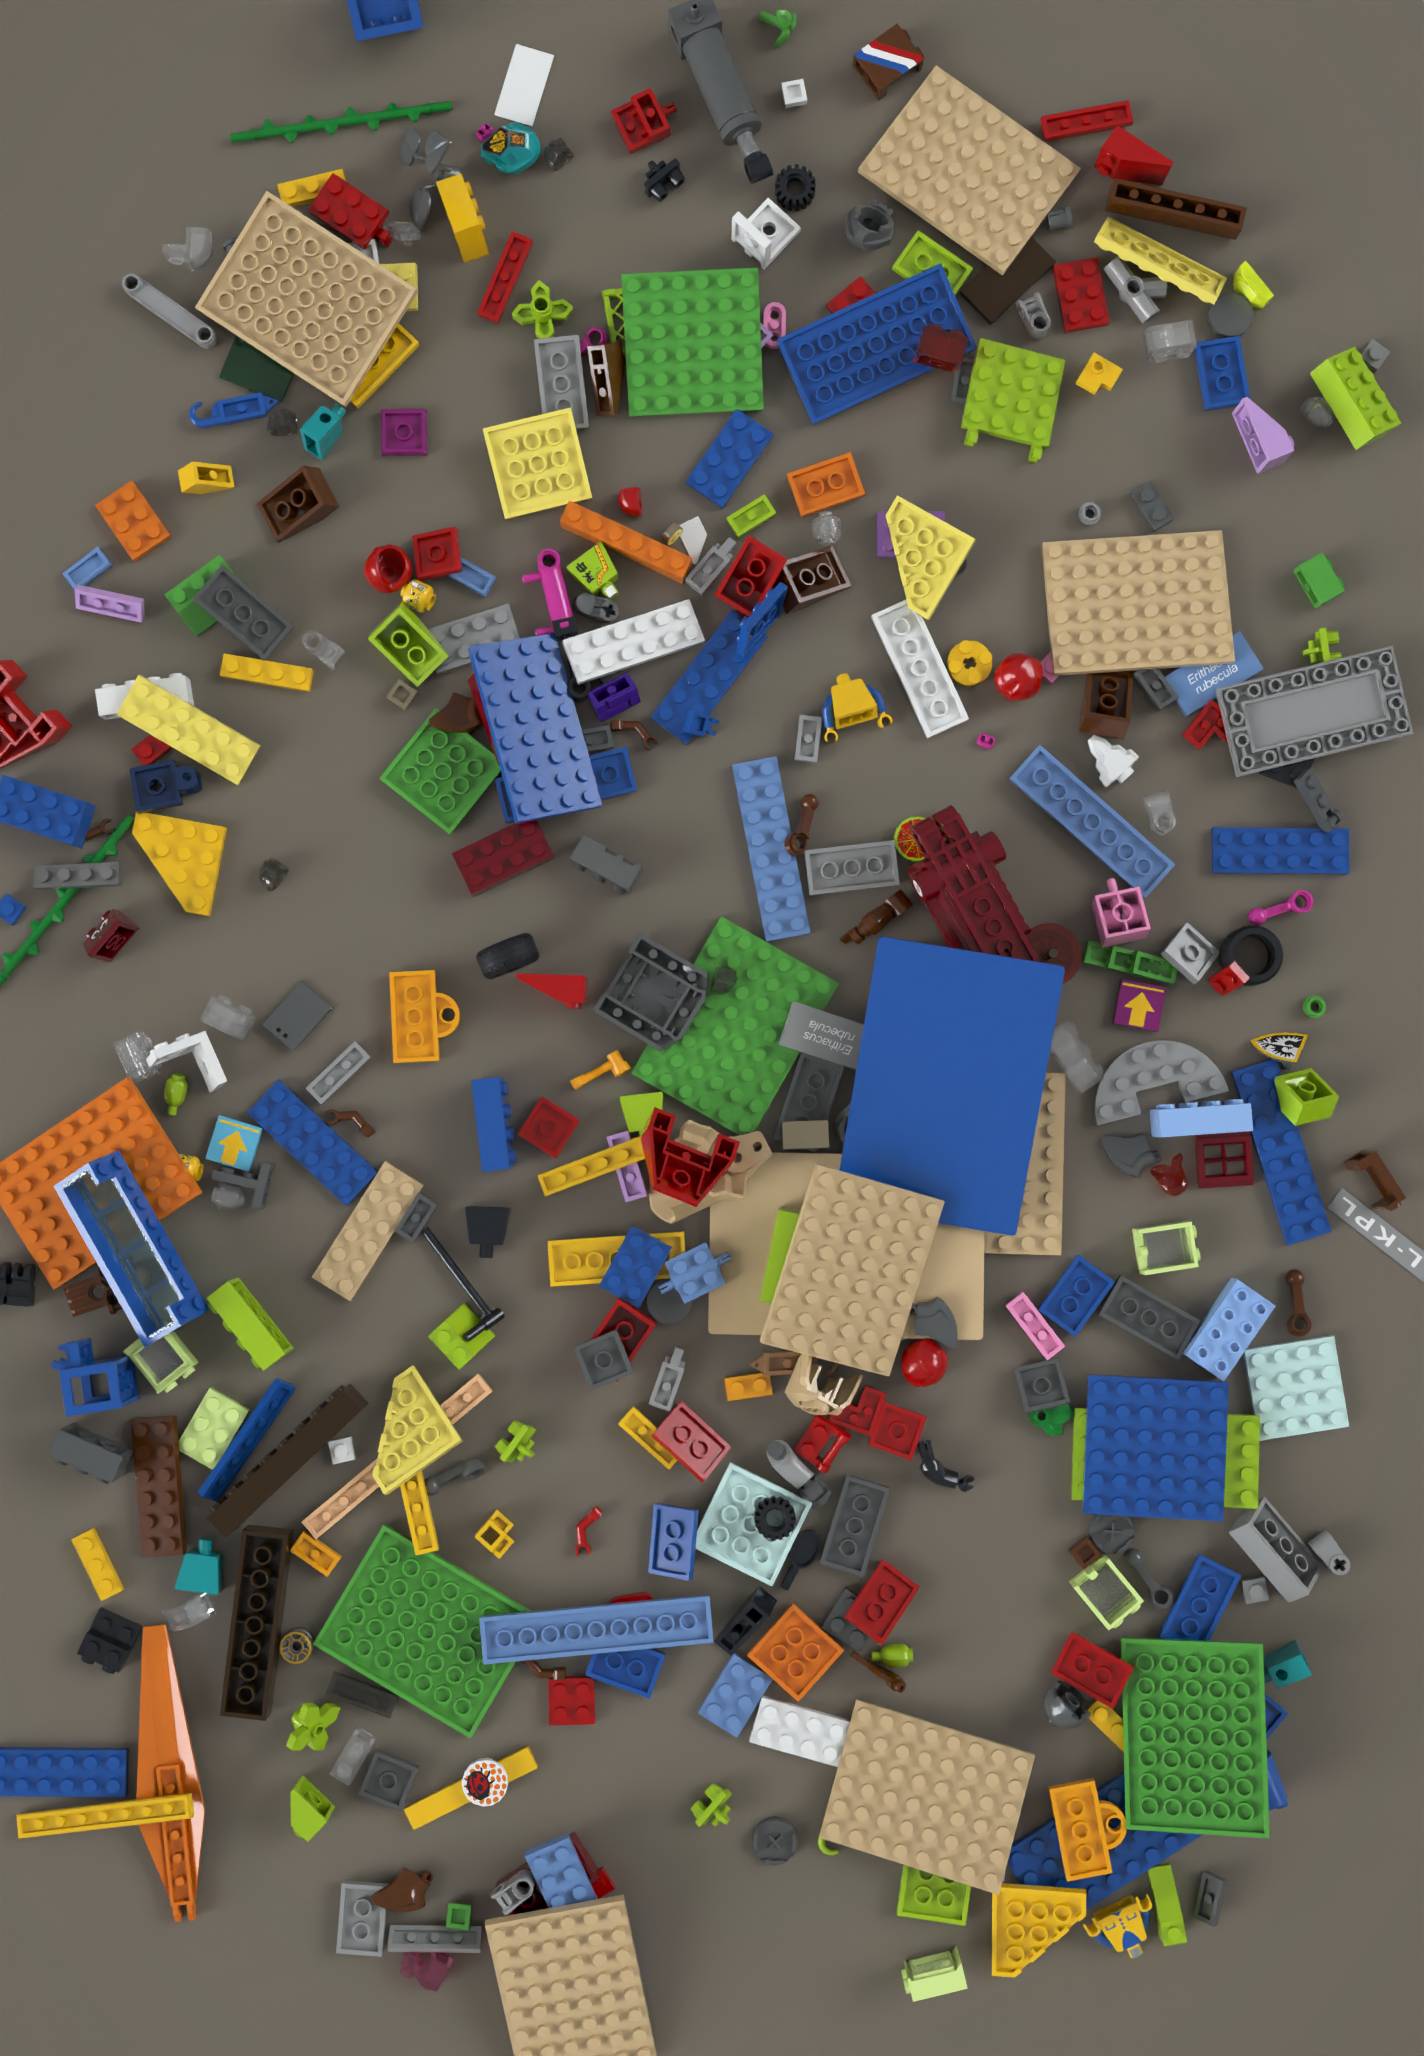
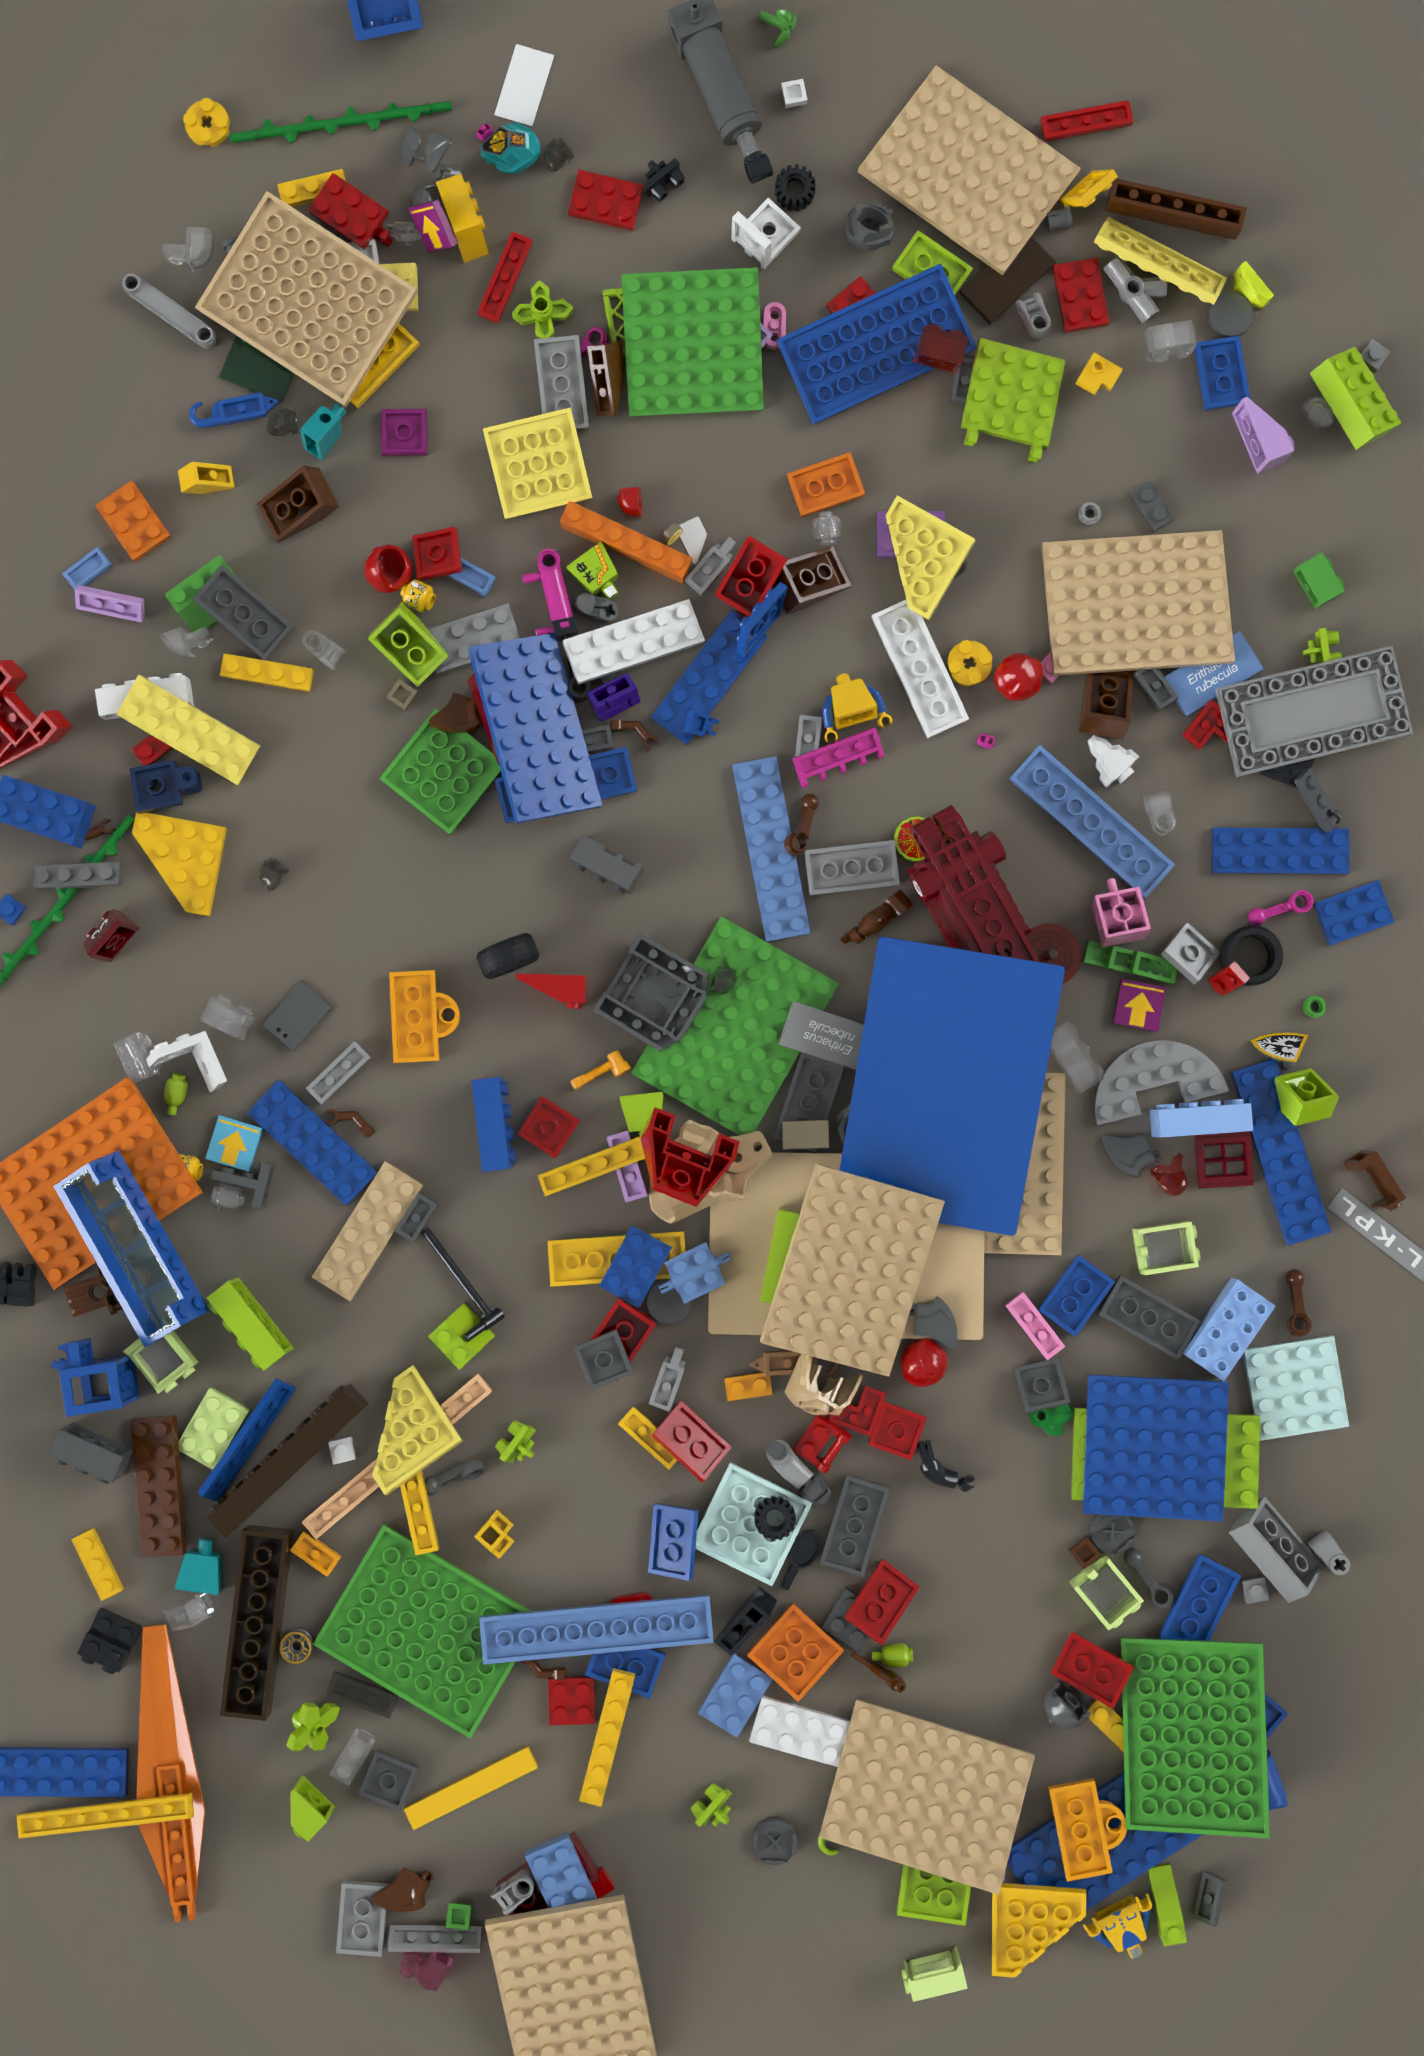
dark red brick [452,820,555,897] -> none
tile [462,1758,509,1807] -> none
black torso [465,1206,511,1258] -> none
red arm [575,1506,603,1556] -> none
red plate [611,88,677,154] -> none
blue plate [686,410,774,509] -> none
lime plate [726,494,776,539] -> none
panel [853,23,924,100] -> none
red slope [1094,125,1174,185] -> none
teal torso [1264,1640,1312,1688] -> none
none -> clear brick [160,627,214,658]
none -> yellow plate [183,98,230,147]
none -> magenta tile [408,199,458,252]
none -> red plate [568,169,644,231]
none -> yellow plate [579,1668,635,1807]
none -> dark pink hinge [792,727,884,788]
none -> yellow plate [1059,169,1118,208]
none -> blue plate [1313,880,1394,946]

